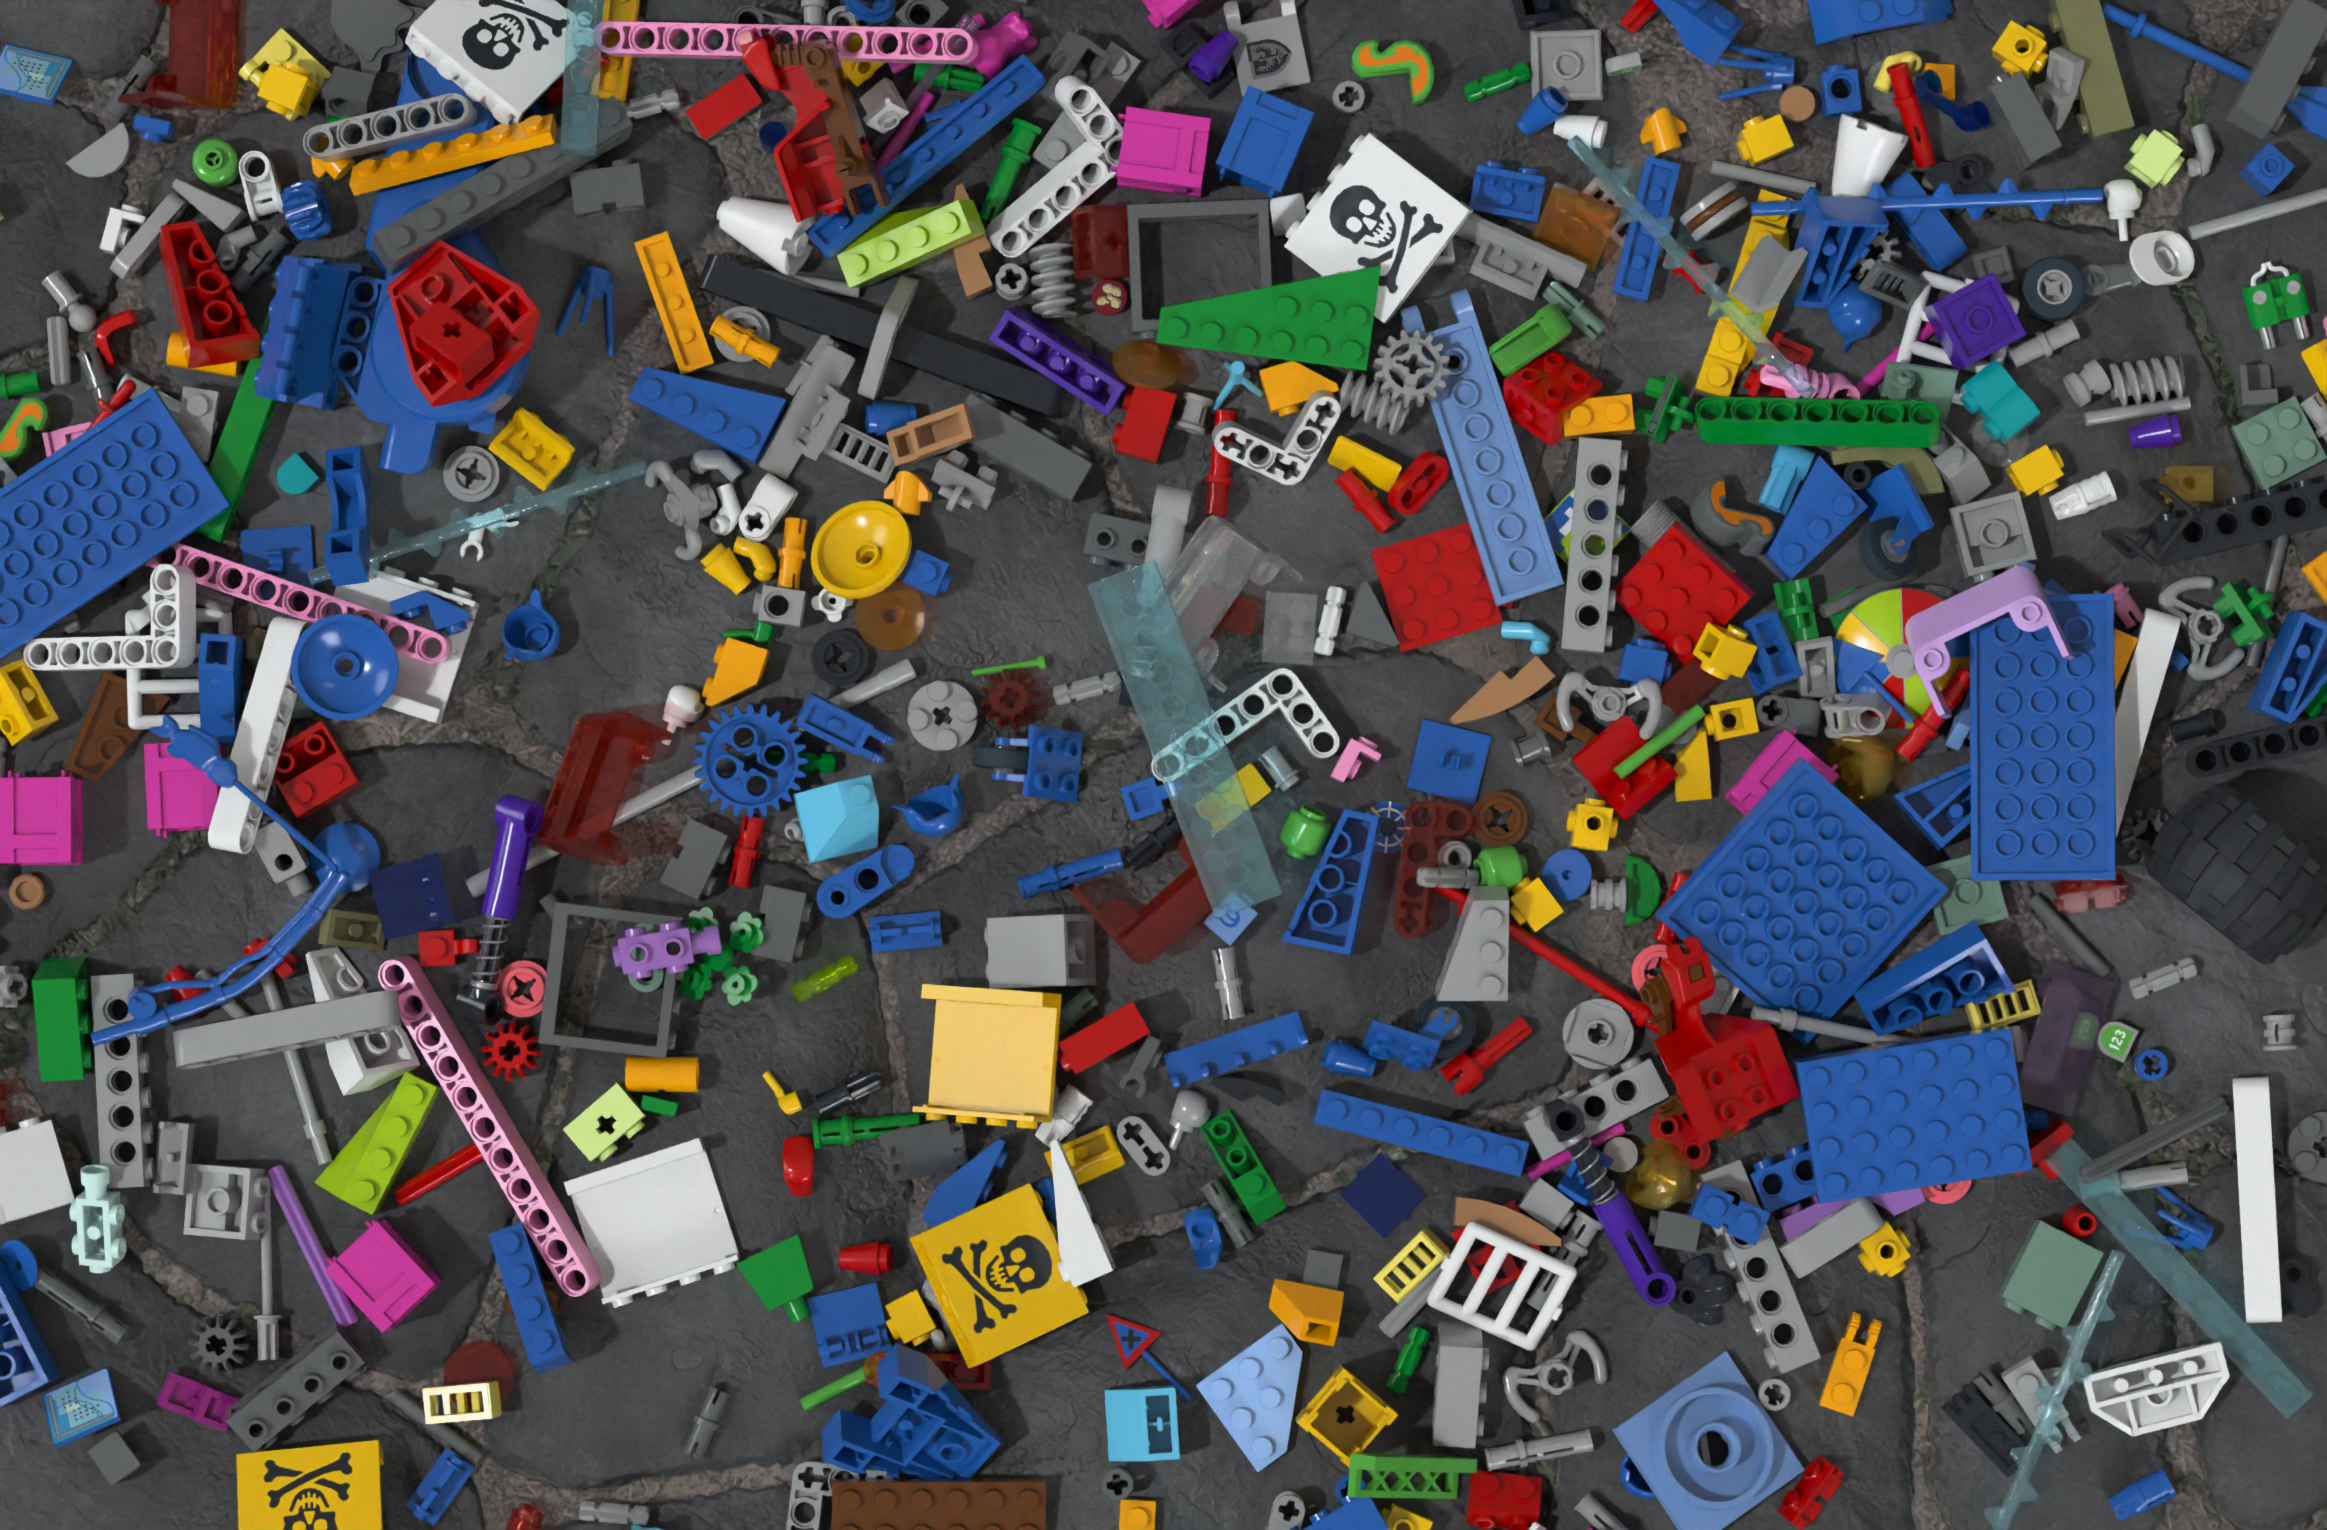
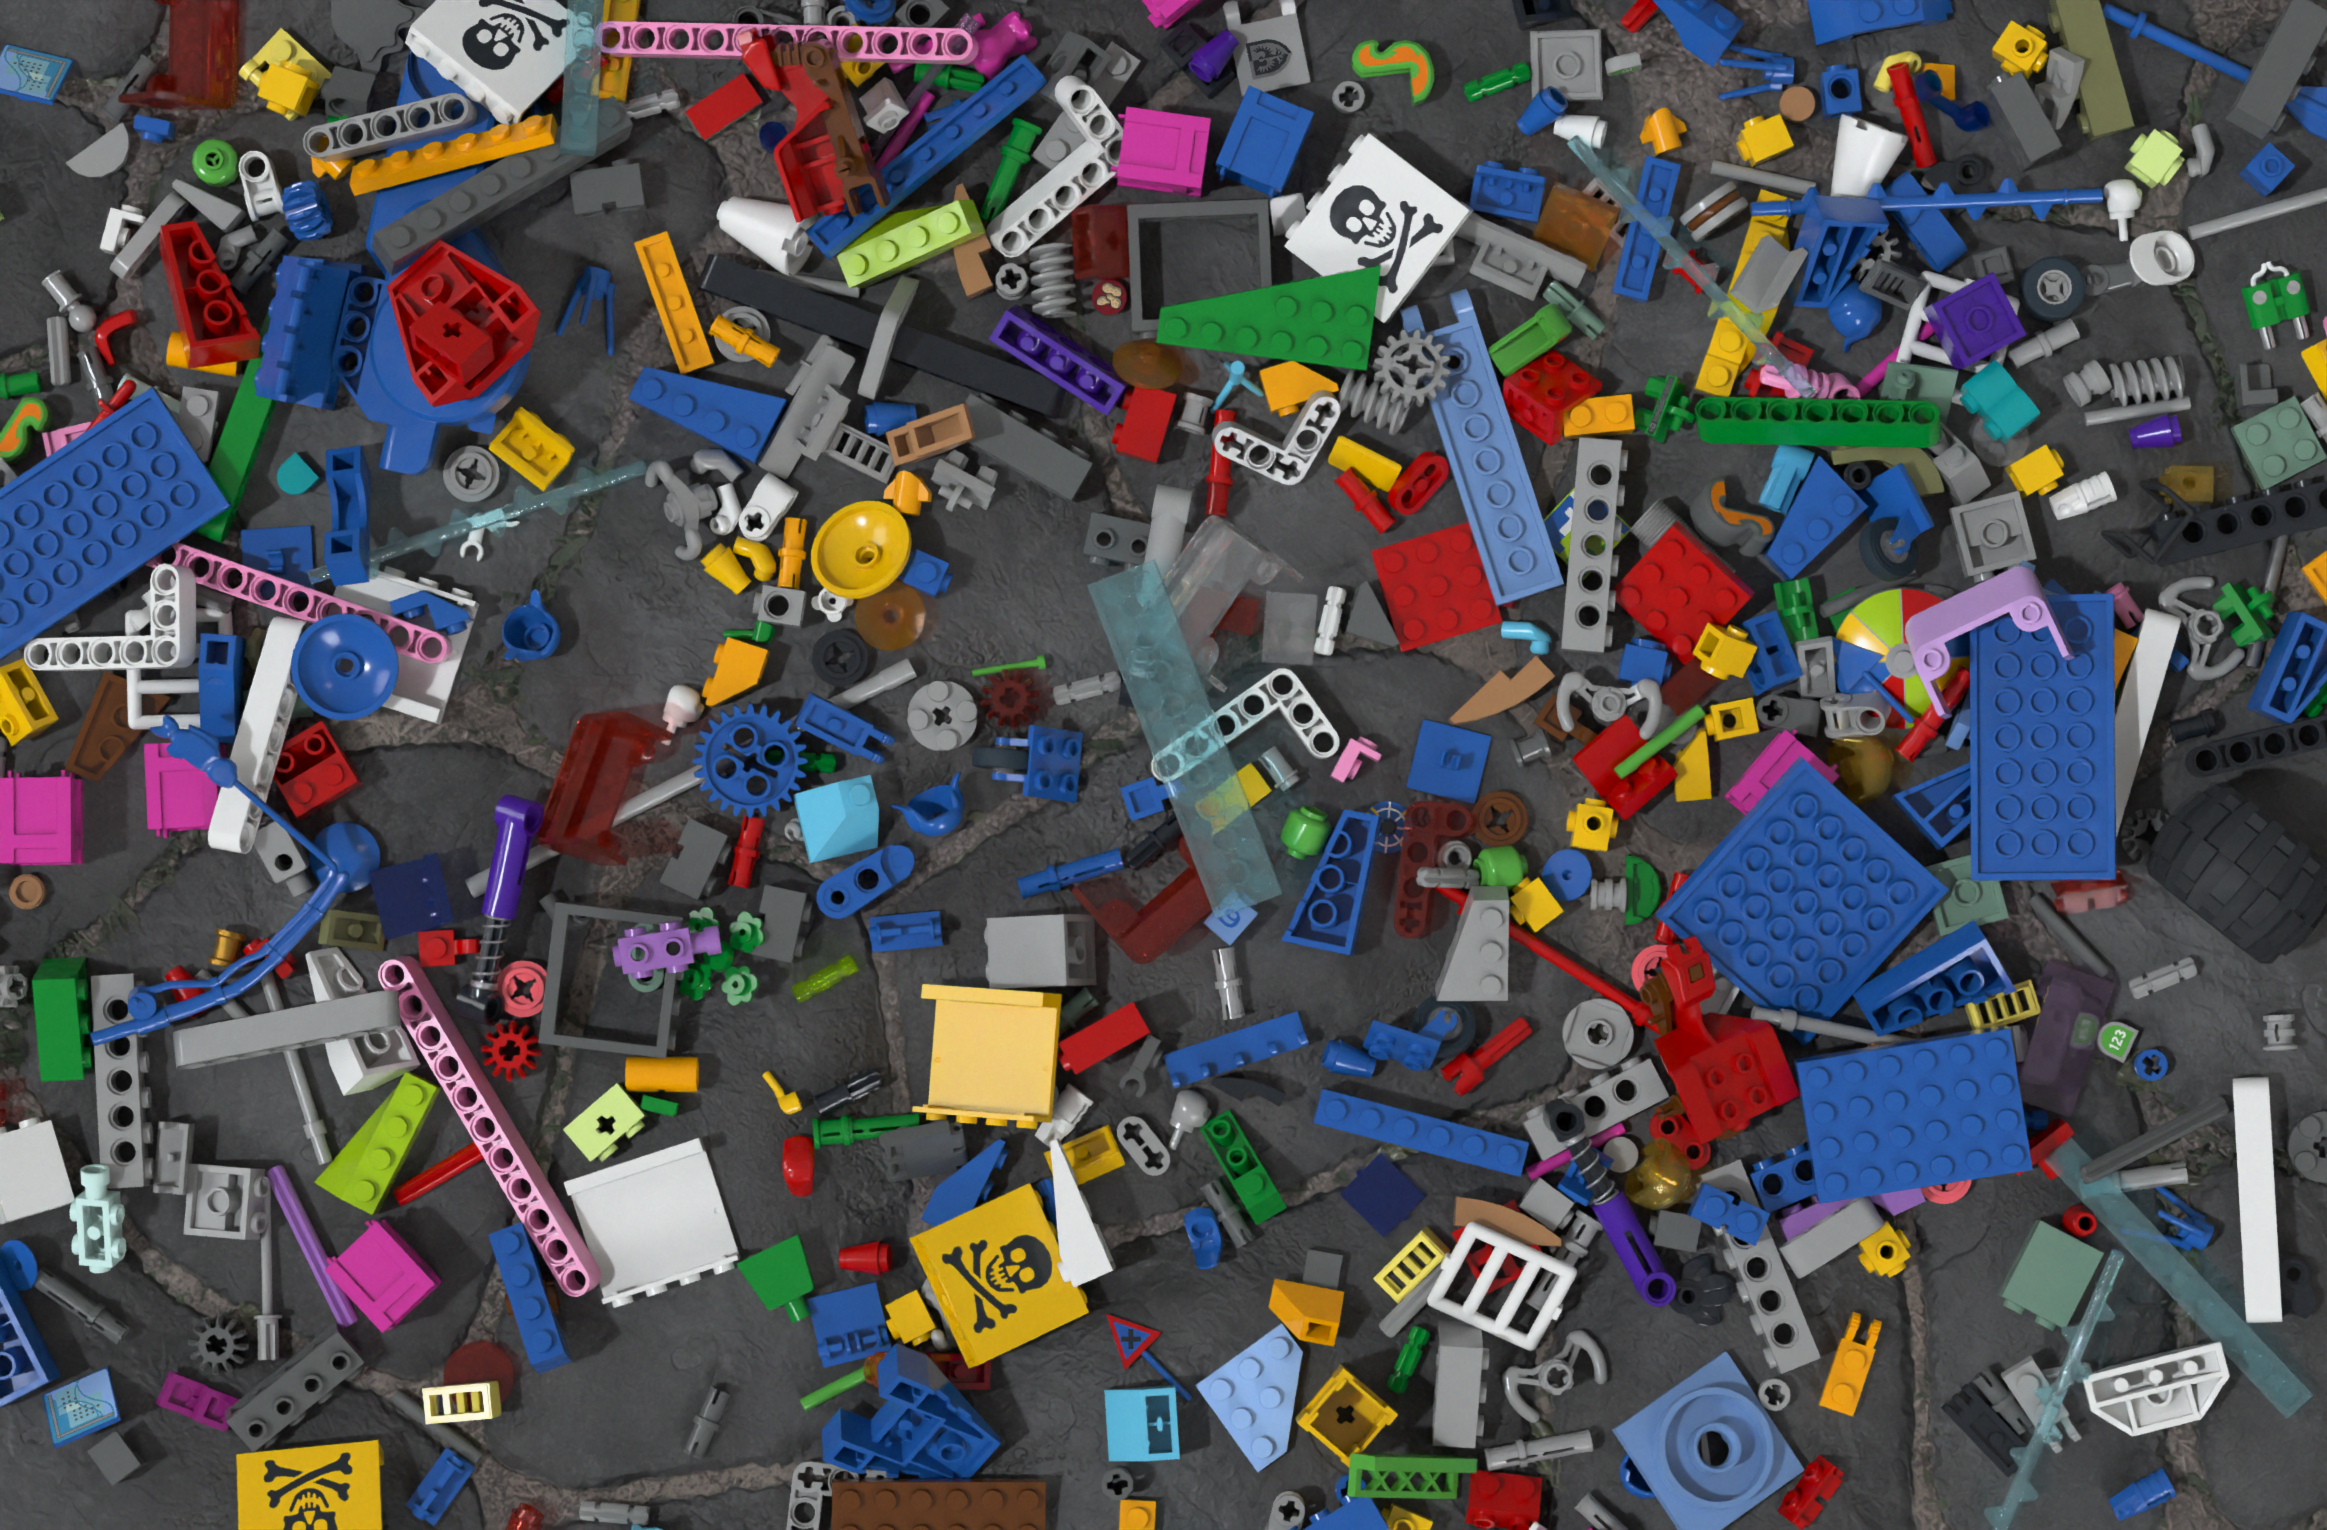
none -> pearl gold bush [207,928,247,967]

